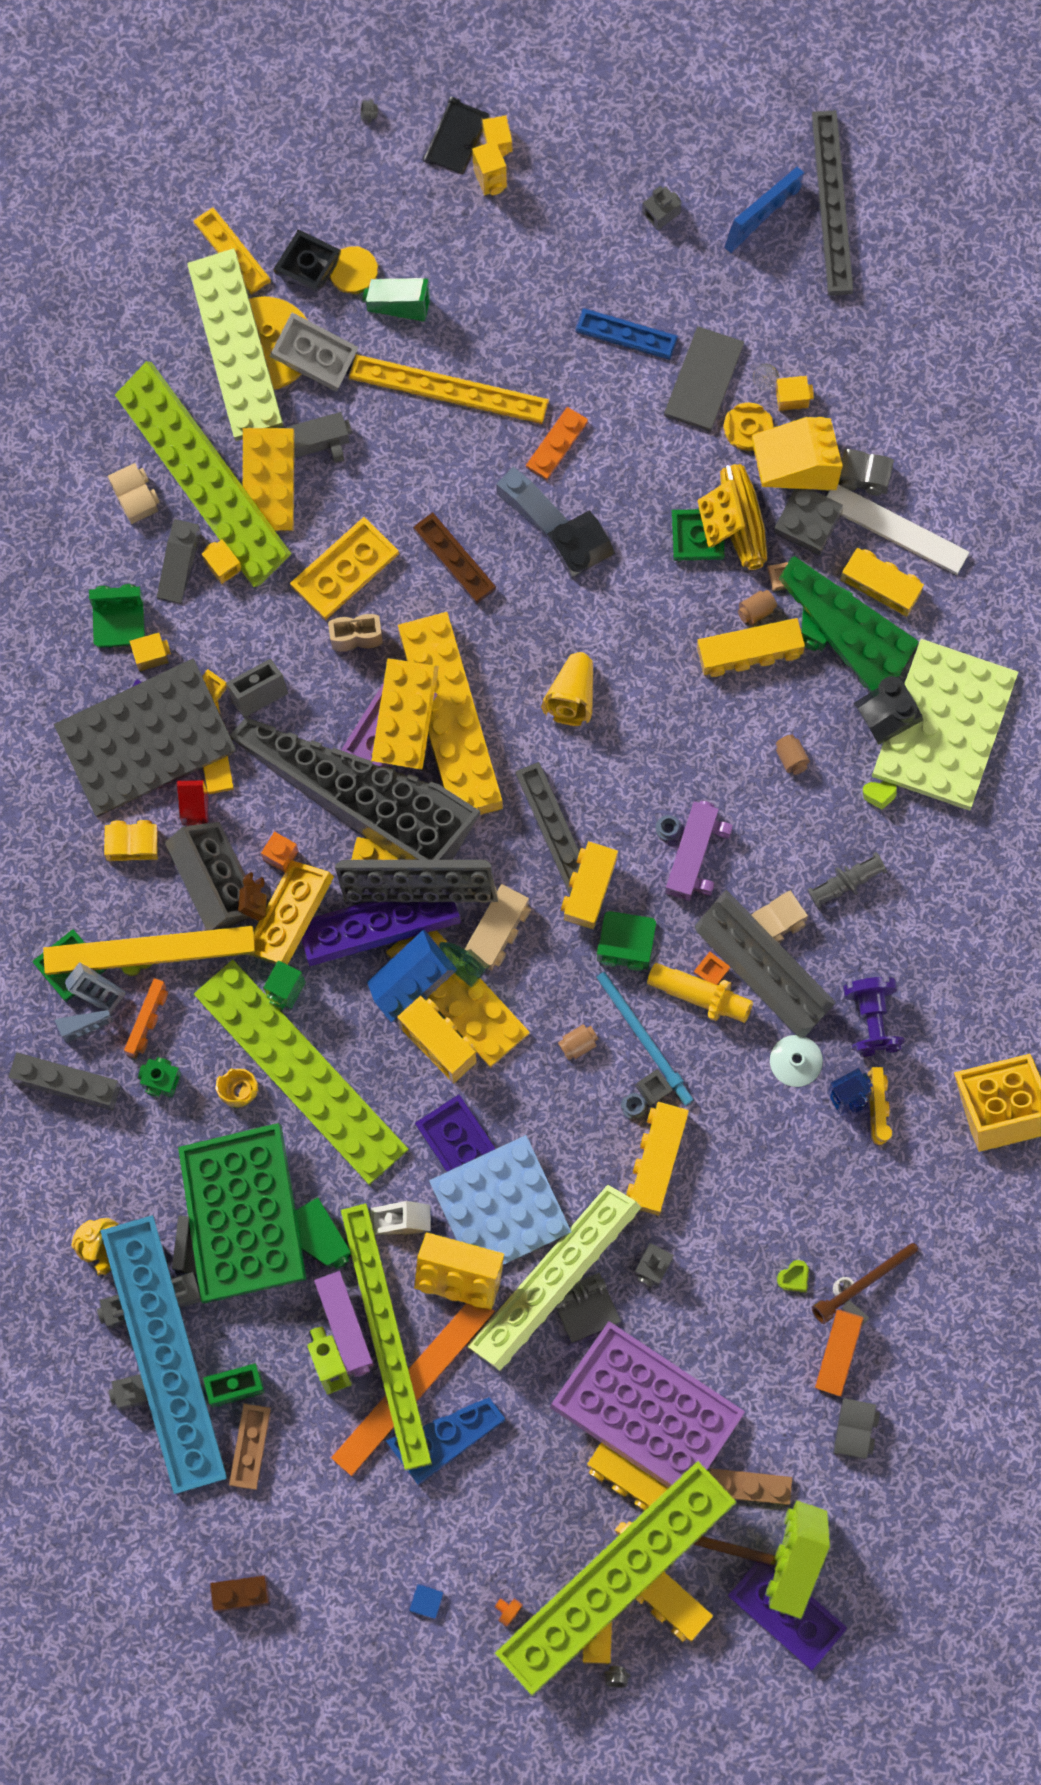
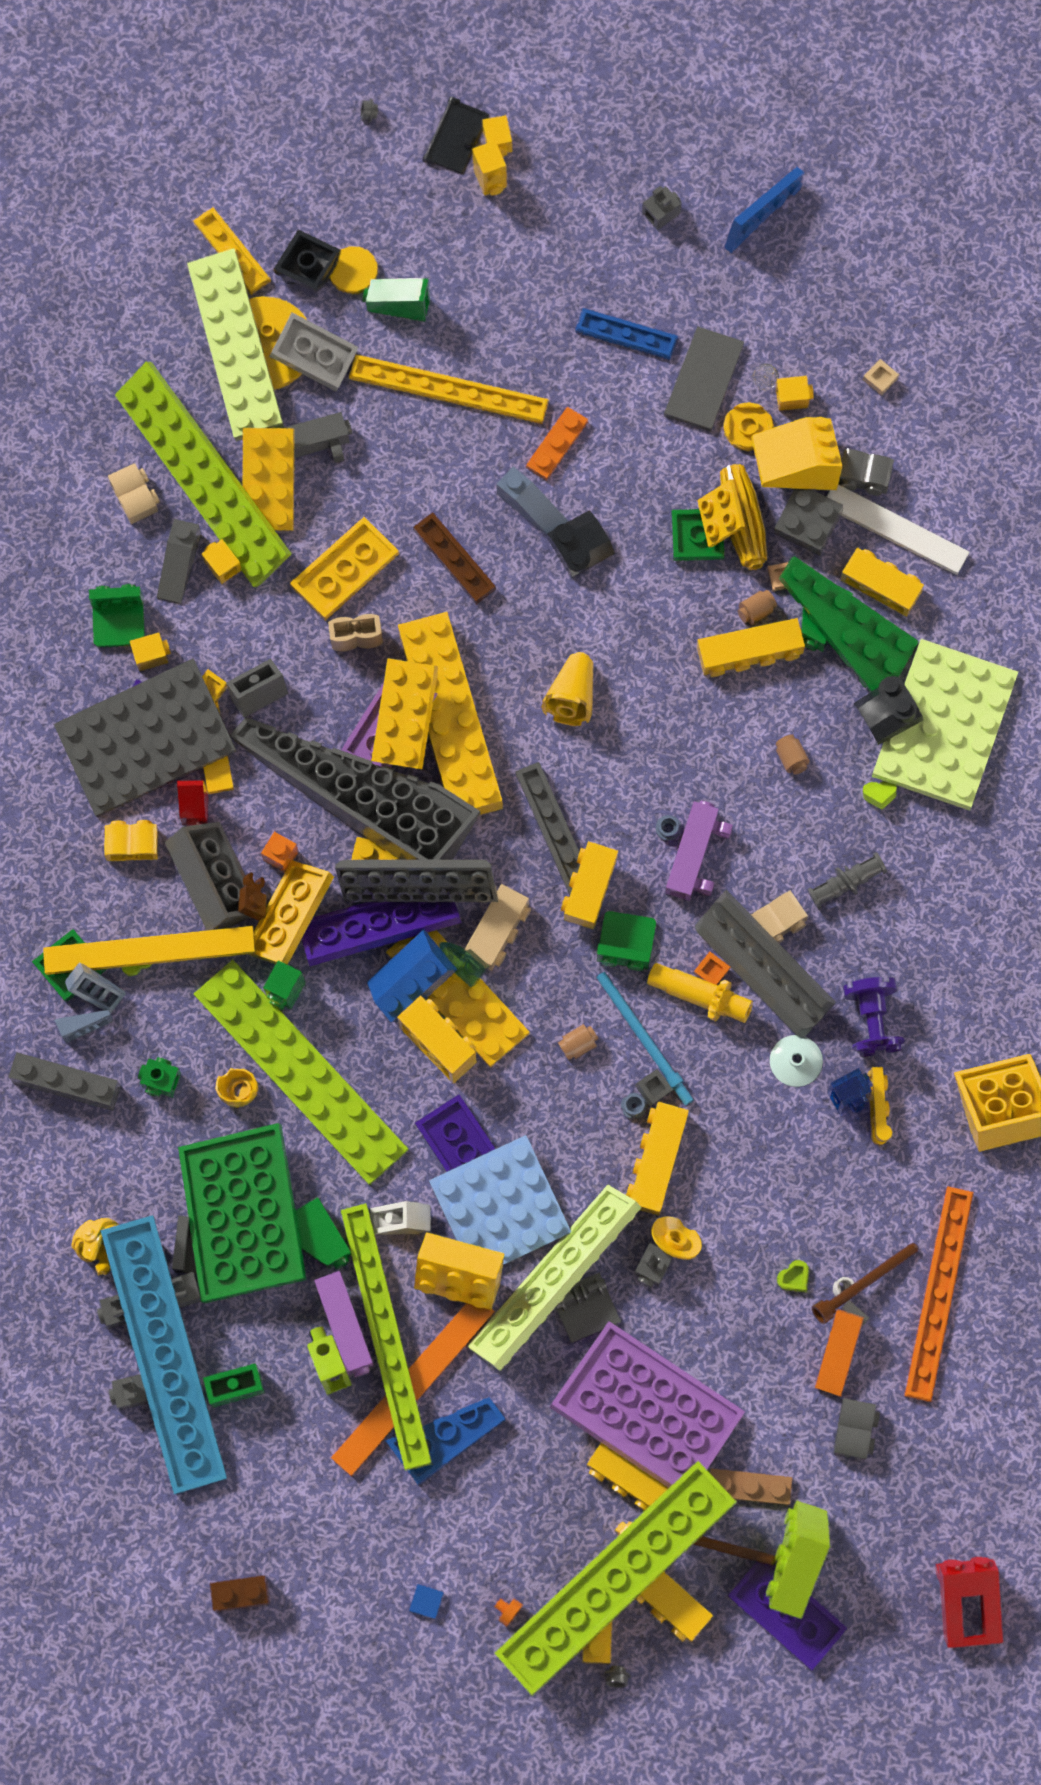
orange plate [124,978,168,1059] -> none
medium nougat plate [229,1404,271,1490] -> none
dark grey plate [811,110,853,296] -> none
none -> yellow dish [651,1216,702,1260]
none -> tan plate [863,359,899,395]
none -> orange tile [904,1186,973,1402]
none -> red brick [935,1557,1003,1648]

